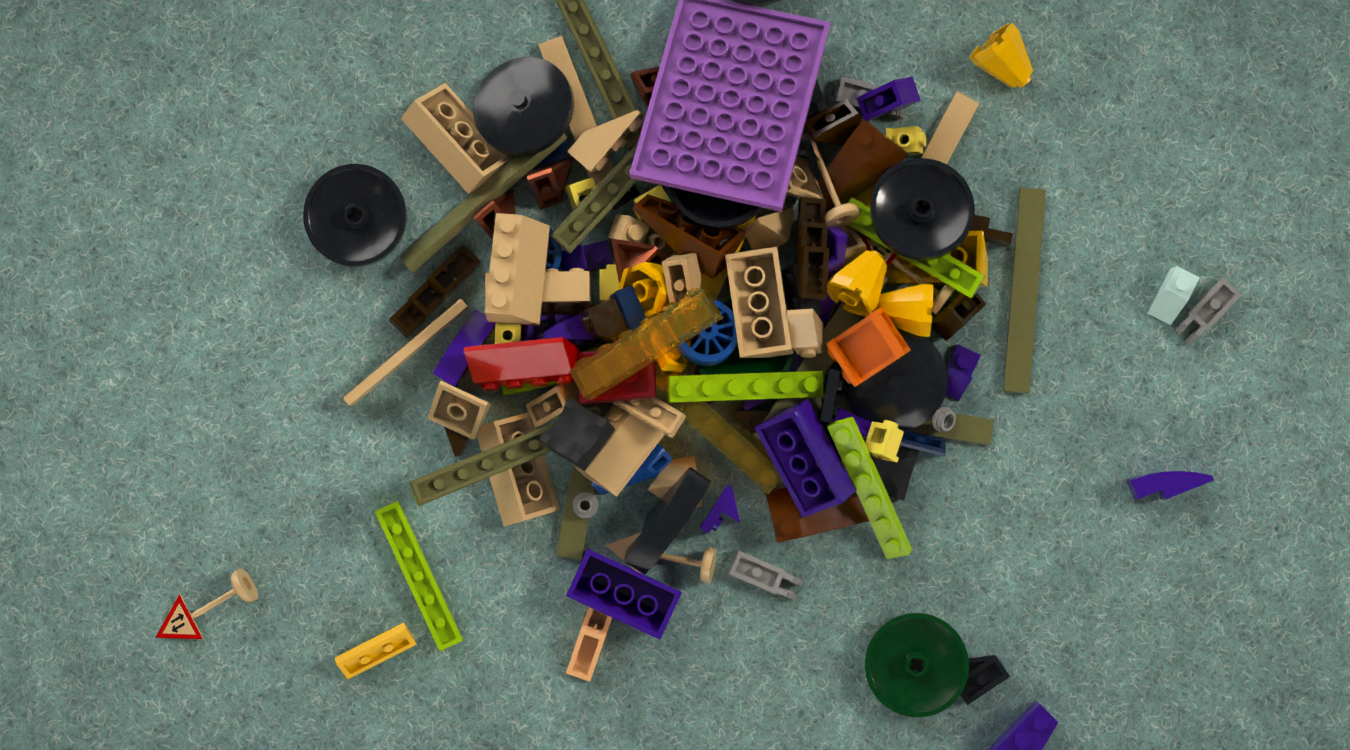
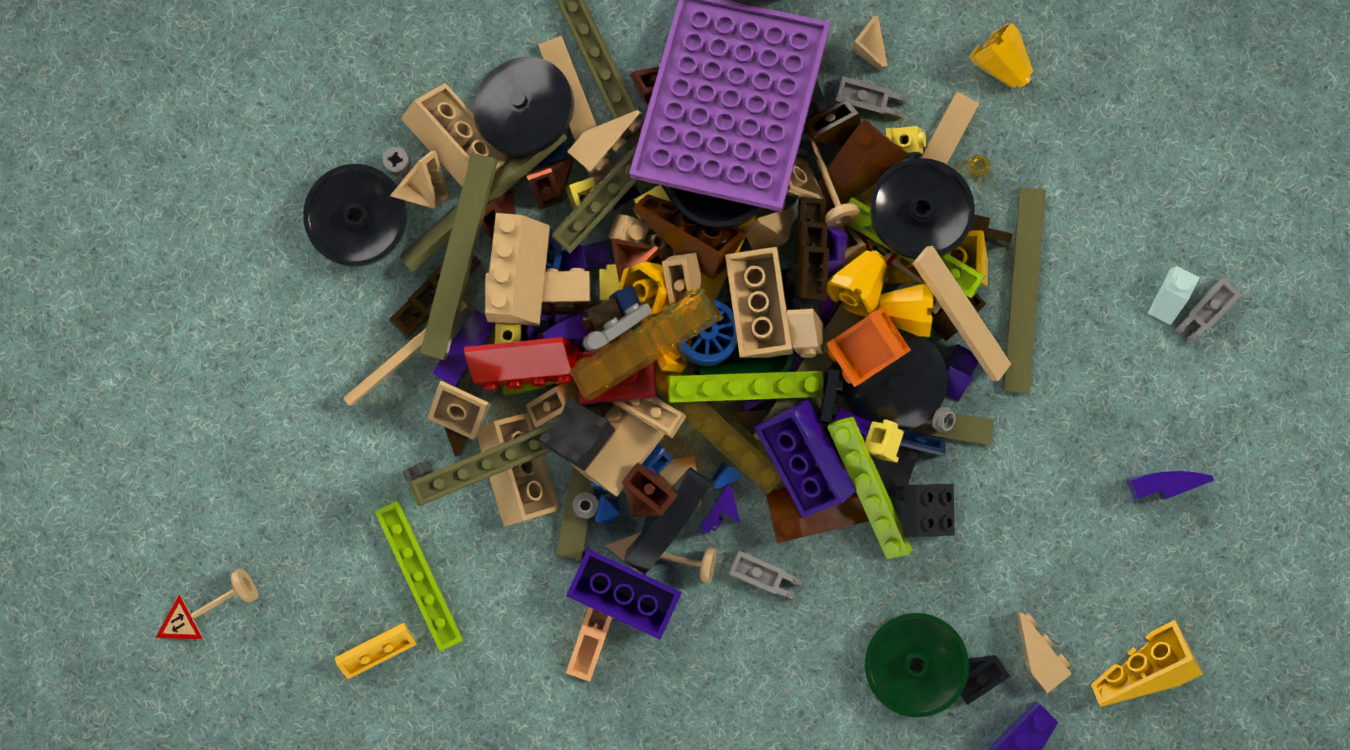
dark purple slope [857,77,921,121] -> none
none -> light grey wheel [382,147,410,174]
none -> tan slope [390,150,449,208]
none -> dark grey plate [403,461,432,482]
none -> olive tile [420,153,498,360]
none -> light grey hinge [582,303,652,351]
none -> blue slope [595,496,620,524]
none -> copper slope [621,462,678,517]
none -> blue slope [710,463,742,489]
none -> tan slope [851,16,888,71]
none -> black brick [902,484,955,537]
none -> tan tile [913,246,1011,382]
none -> clear yellow axle [966,154,991,178]
none -> tan slope [1016,611,1071,693]
none -> yellow wedge [1091,620,1203,707]

